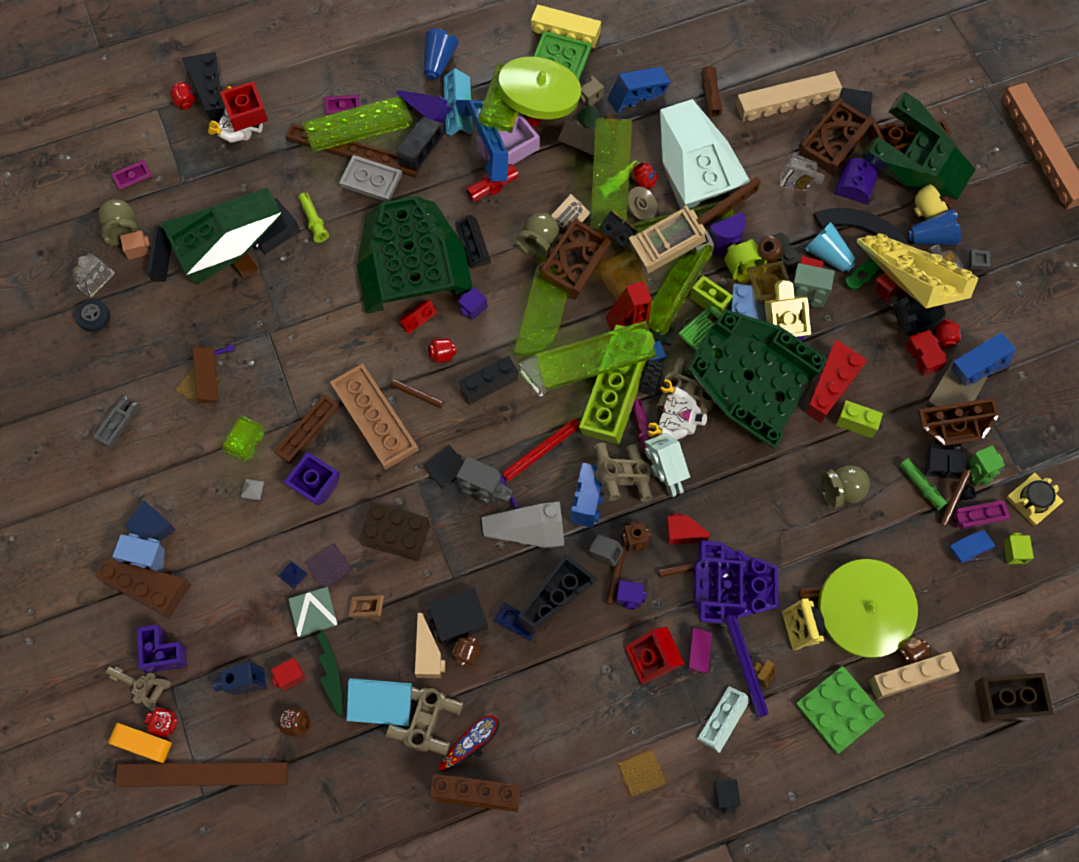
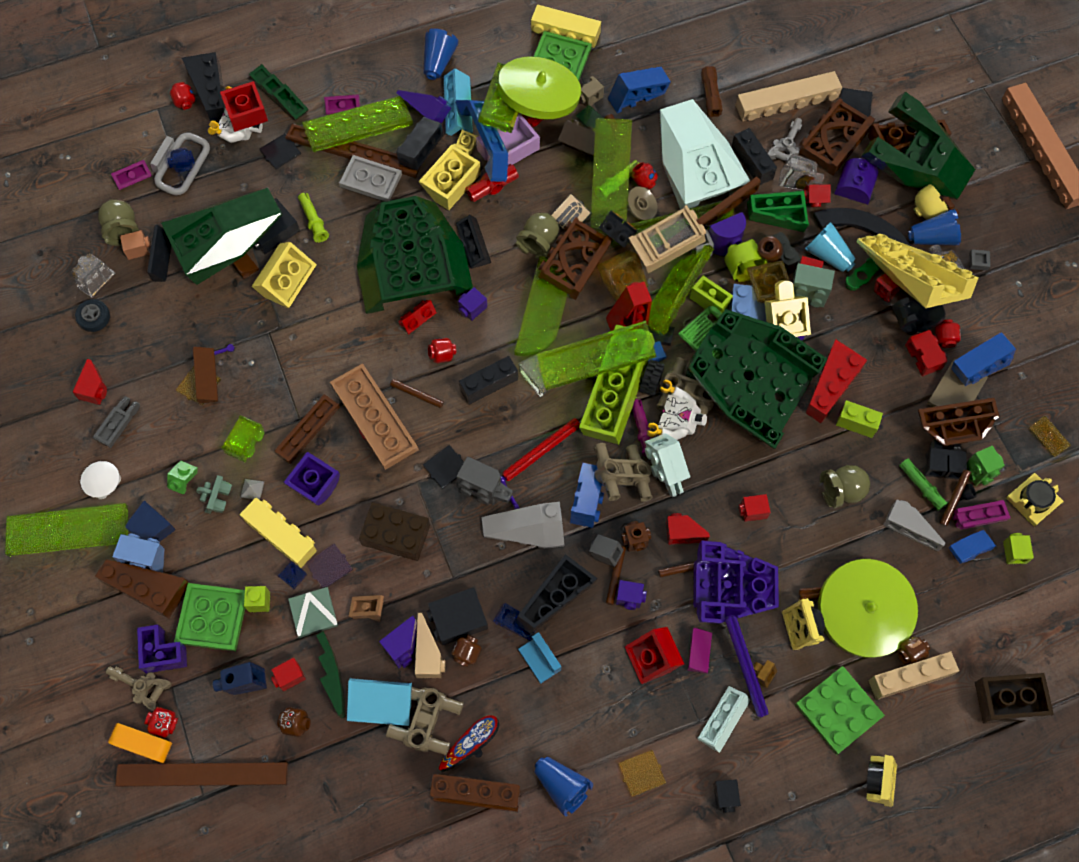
none -> clear neon green plate [5,503,128,556]
none -> red slope [73,359,107,405]
none -> white dish [80,461,121,499]
none -> light grey bar [150,133,210,195]
none -> clear blue head [167,147,195,173]
none -> bright green bracket [167,460,198,494]
none -> bright green plate [174,583,245,652]
none -> sand green hips [196,475,232,514]
none -> light yellow brick [240,498,317,569]
none -> lime brick [244,586,270,612]
none -> dark green slope [249,64,309,121]
none -> light yellow slope [251,242,317,308]
none -> black piece [260,133,301,170]
none -> dark purple slope [379,616,417,669]
none -> light yellow slope [419,145,481,210]
none -> light yellow slope [453,130,478,155]
none -> dark azure panel [518,632,561,684]
none -> blue cone [534,757,593,816]
none -> black brick [731,128,777,185]
none -> red brick [739,494,771,522]
none -> green wedge [747,191,809,232]
none -> light grey piece [768,118,802,168]
none -> red brick [803,184,831,207]
none -> light yellow piece [867,755,897,807]
none -> light grey slope [883,500,945,551]
none -> clear yellow slope [1029,416,1072,457]

